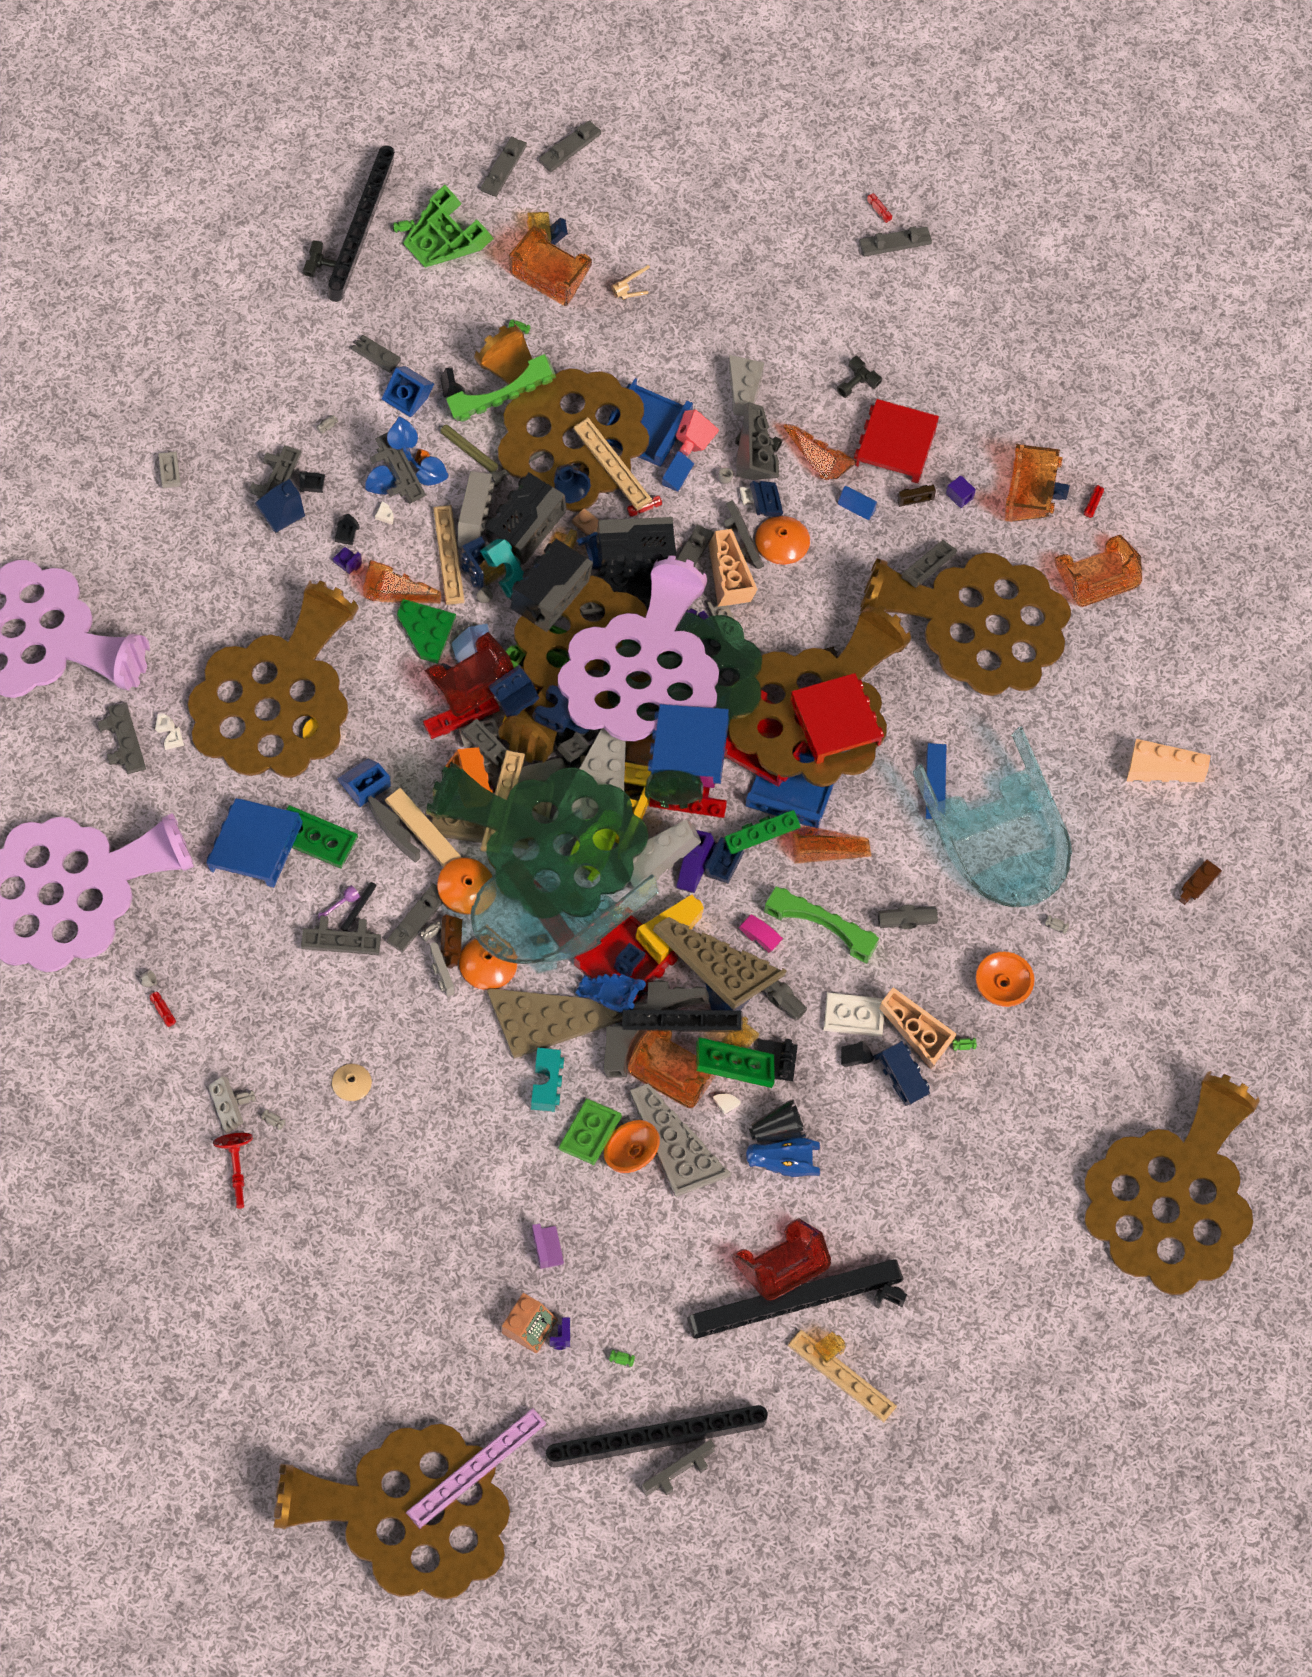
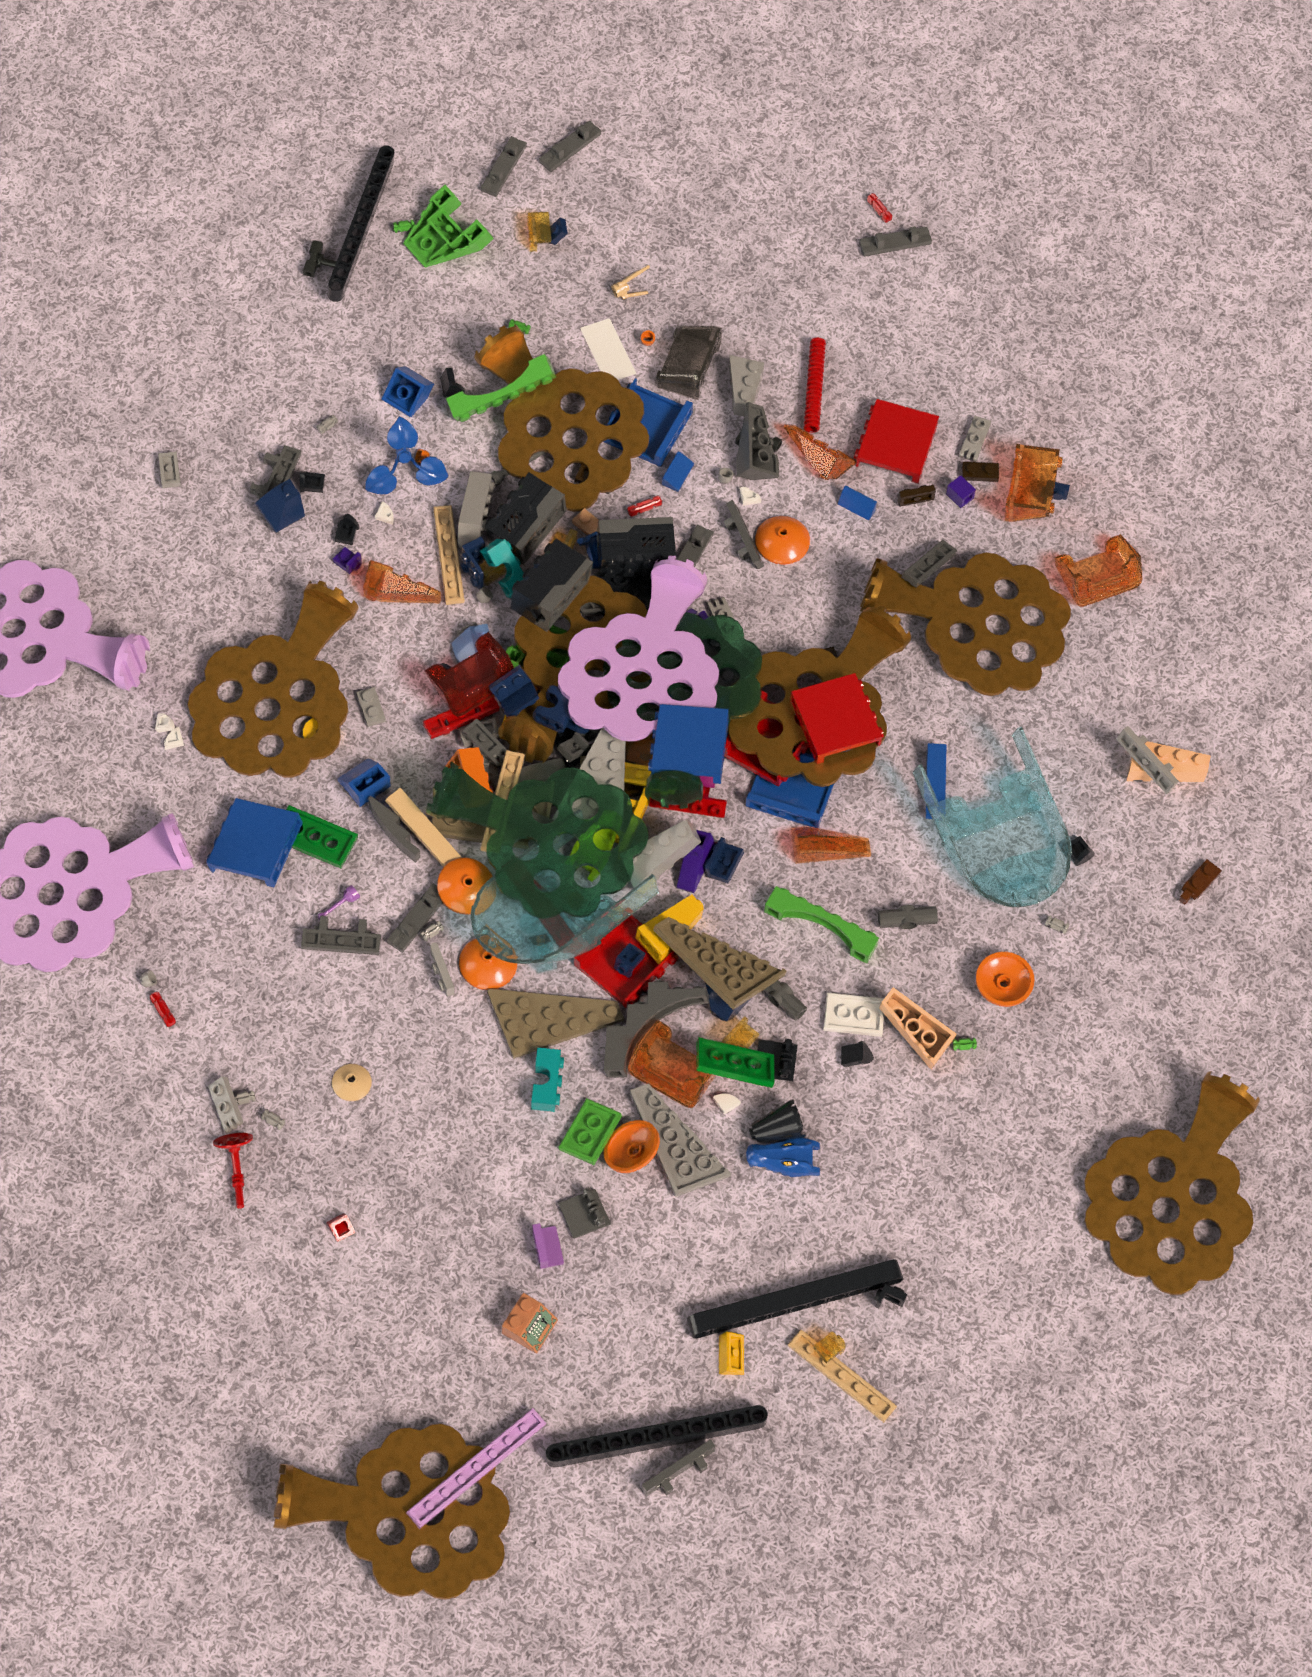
dark grey hinge [98,702,146,774] -> none
black bar [340,882,377,932] -> none
dark grey hinge [351,335,401,373] -> none
dark grey hinge [370,432,426,504] -> none
green plate [397,599,456,664] -> none
reddish brown hinge [440,914,463,969] -> none
olive axle [441,424,498,472] -> none
clear orange windscreen [509,225,592,306] -> none
dark purple bracket [550,1317,570,1350] -> none
dark blue helmet [554,464,591,503] -> none
tan tile [573,418,652,511] -> none
blue animal [575,974,646,1012] -> none
bright green piece [609,1350,635,1367] -> none
black slope [622,1010,743,1032] -> none
coral torso [676,409,719,456] -> none
light nougat wedge [709,529,758,607] -> none
green bracket [724,810,801,854] -> none
clear red windscreen [731,1218,831,1300] -> none
dark pink slope [738,914,783,953] -> none
dark blue plate [750,481,783,517] -> none
pearl dark grey bar [837,355,882,398] -> none
dark blue wedge [874,1041,930,1106] -> none
red axle [1084,485,1104,518] -> none
none -> slope [326,1213,355,1242]
none -> light grey plate [356,687,386,727]
none -> dark grey hinge [558,1187,611,1239]
none -> white sticker [580,319,636,380]
none -> orange hinge [641,330,655,346]
none -> clear smoke windscreen [656,325,722,400]
none -> yellow slope [719,1332,744,1375]
none -> red piece [804,337,826,433]
none -> light grey hinge [959,415,991,462]
none -> dark brown plate [962,462,999,482]
none -> black tile [1064,836,1095,866]
none -> light grey hinge [1116,726,1179,795]

